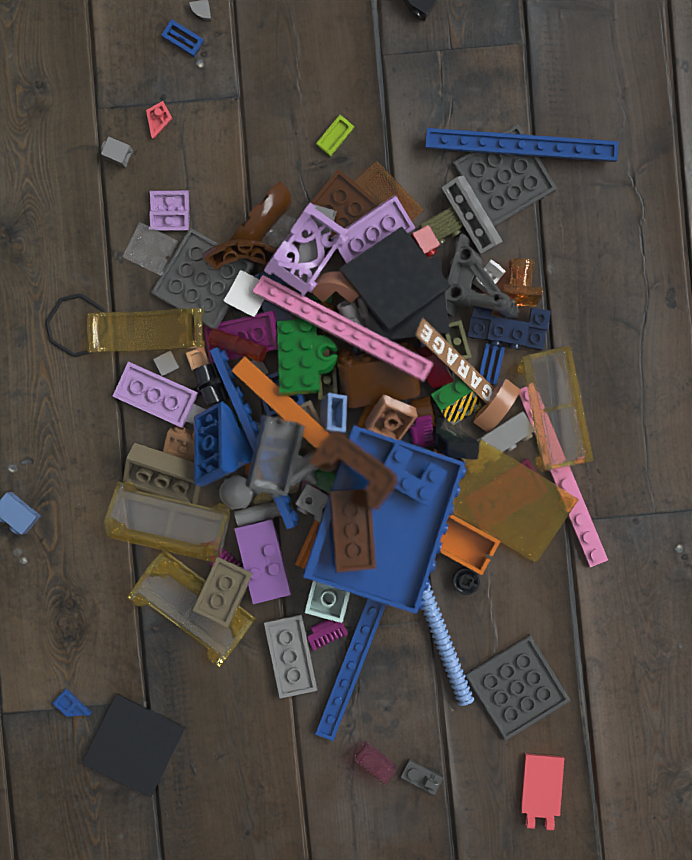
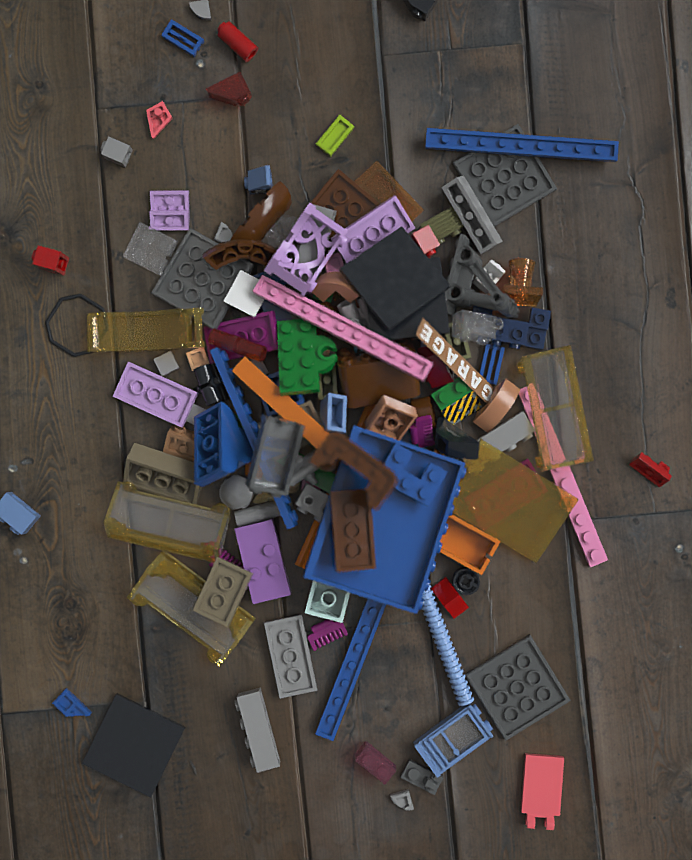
none -> red brick [32,245,69,276]
none -> clear red slope [206,72,252,106]
none -> light grey tile [214,222,233,243]
none -> red brick [217,21,258,62]
none -> light grey brick [235,687,281,773]
none -> medium blue slope [244,165,272,194]
none -> bright pink tile [324,253,344,273]
none -> light grey tile [390,789,414,810]
none -> medium blue door [413,703,494,778]
none -> red slope [431,577,469,619]
none -> clear brick [452,310,504,345]
none -> red hinge [629,452,672,488]

